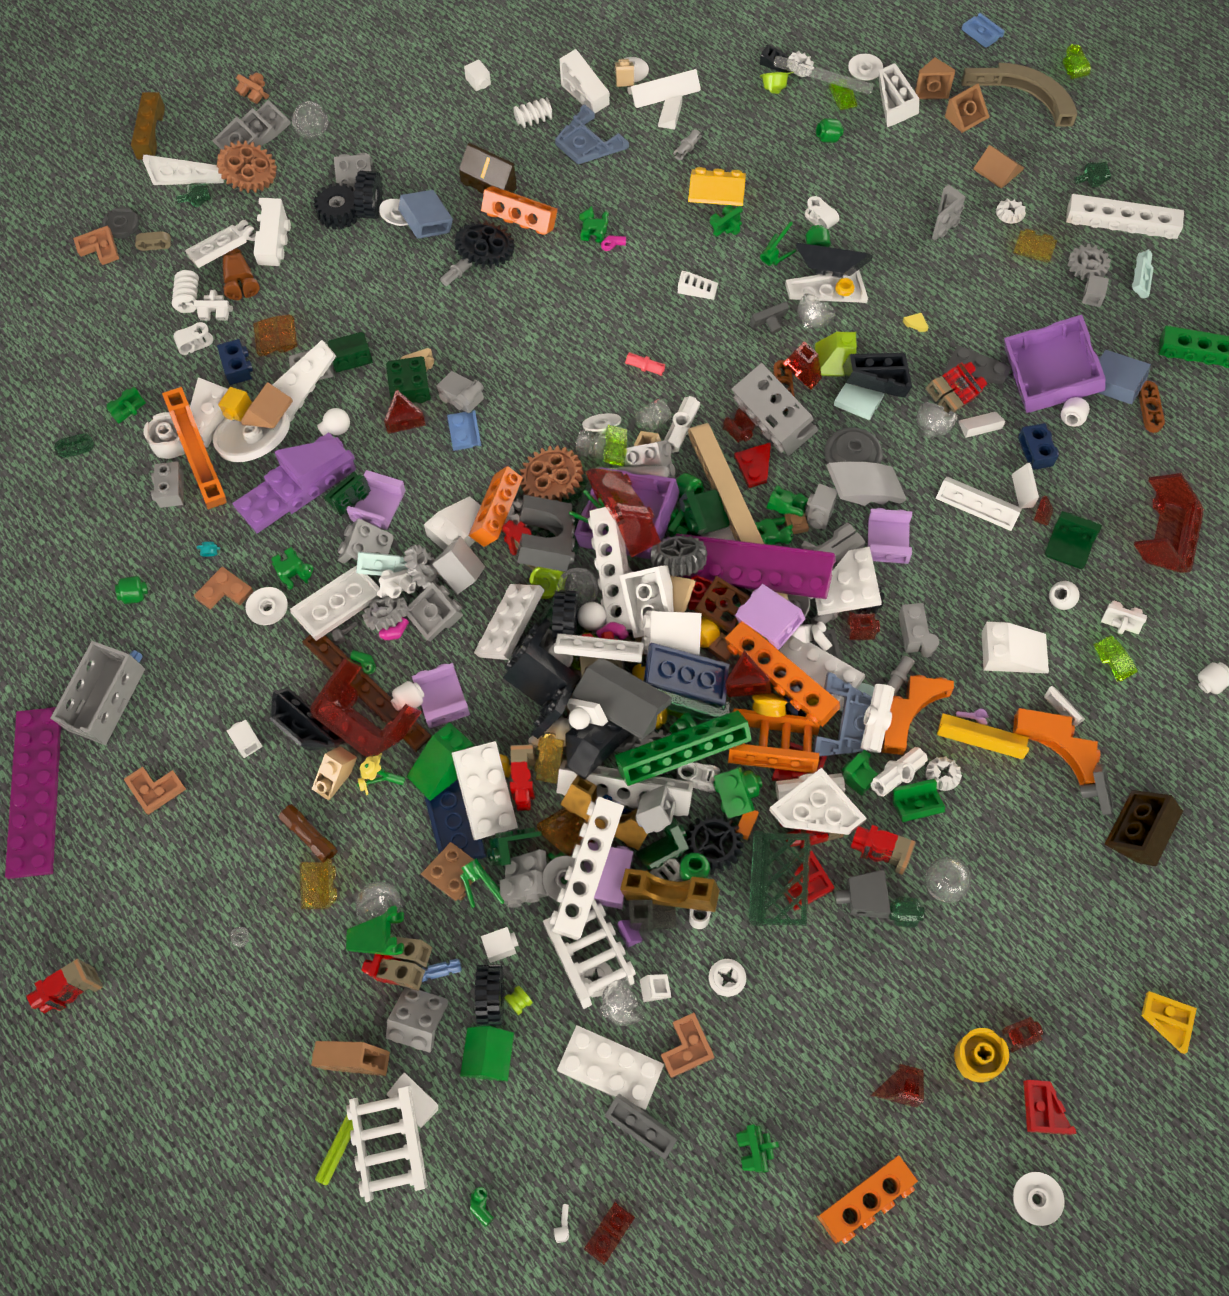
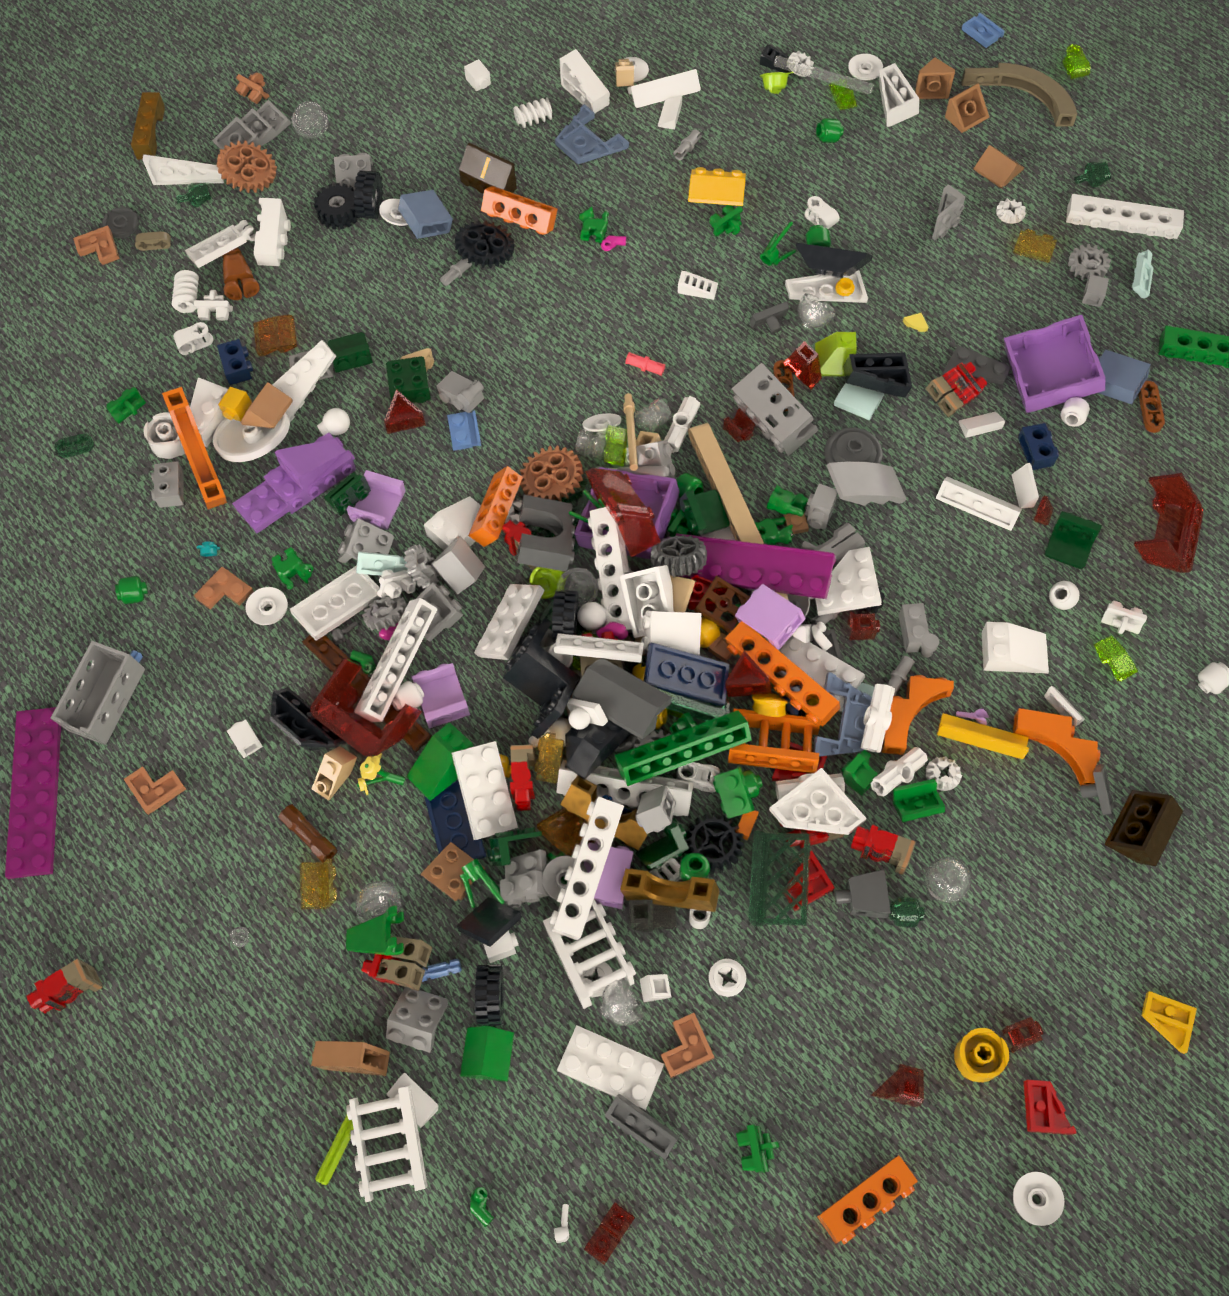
lime wheel [503,985,533,1016] -> none
medium lavender slope [617,920,642,948] -> none
red wing [734,442,771,488] -> none
lavender panel [868,508,912,564] -> none
clear cylinder [916,402,958,439] -> none
none -> white brick [354,598,437,722]
none -> black tile [456,897,522,947]
none -> tan bar [623,393,638,471]

